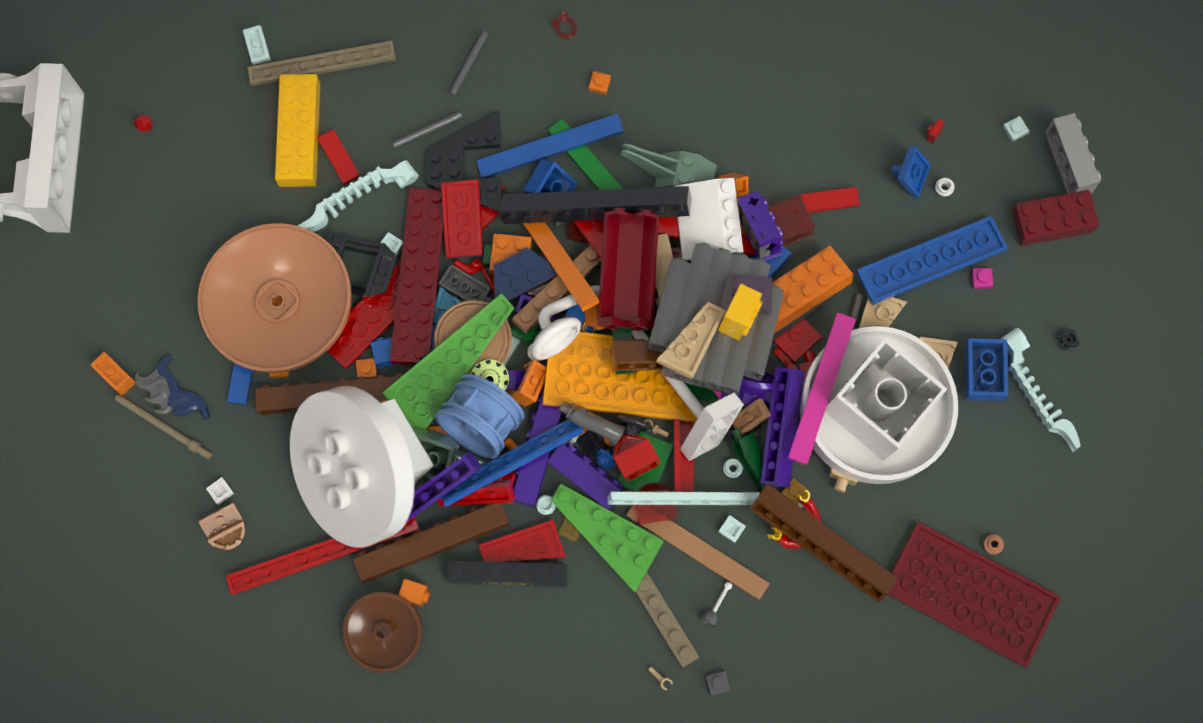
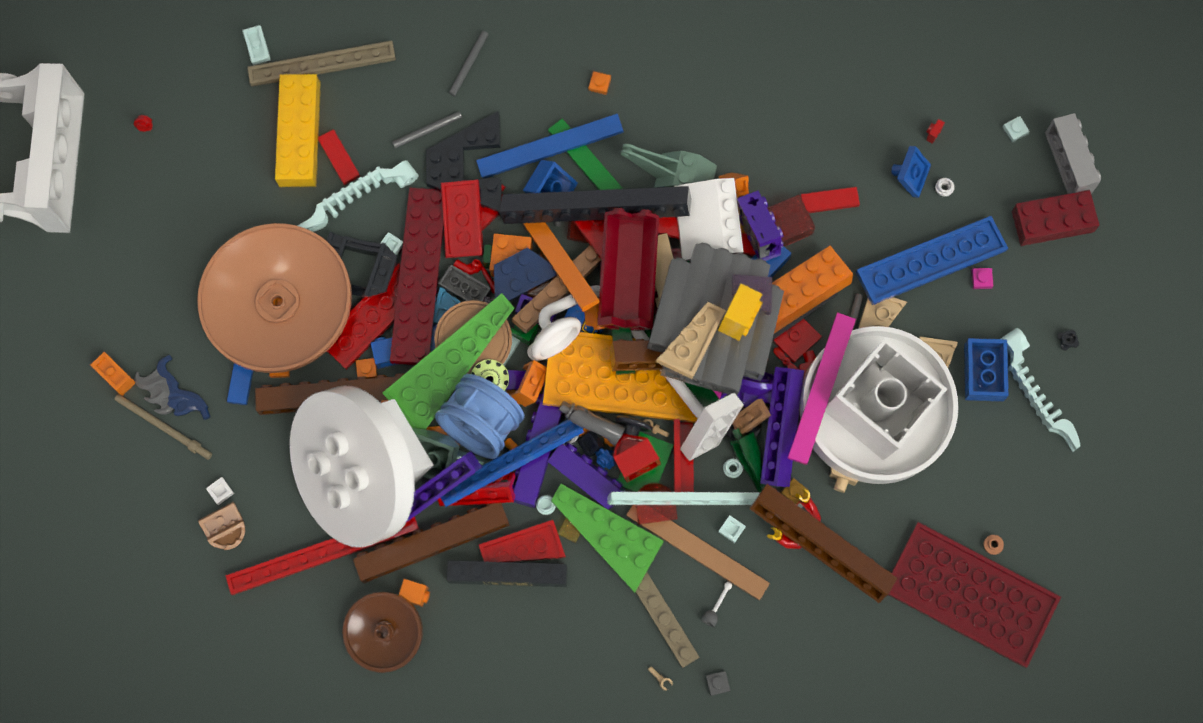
clear red piece [551,12,577,39] -> none

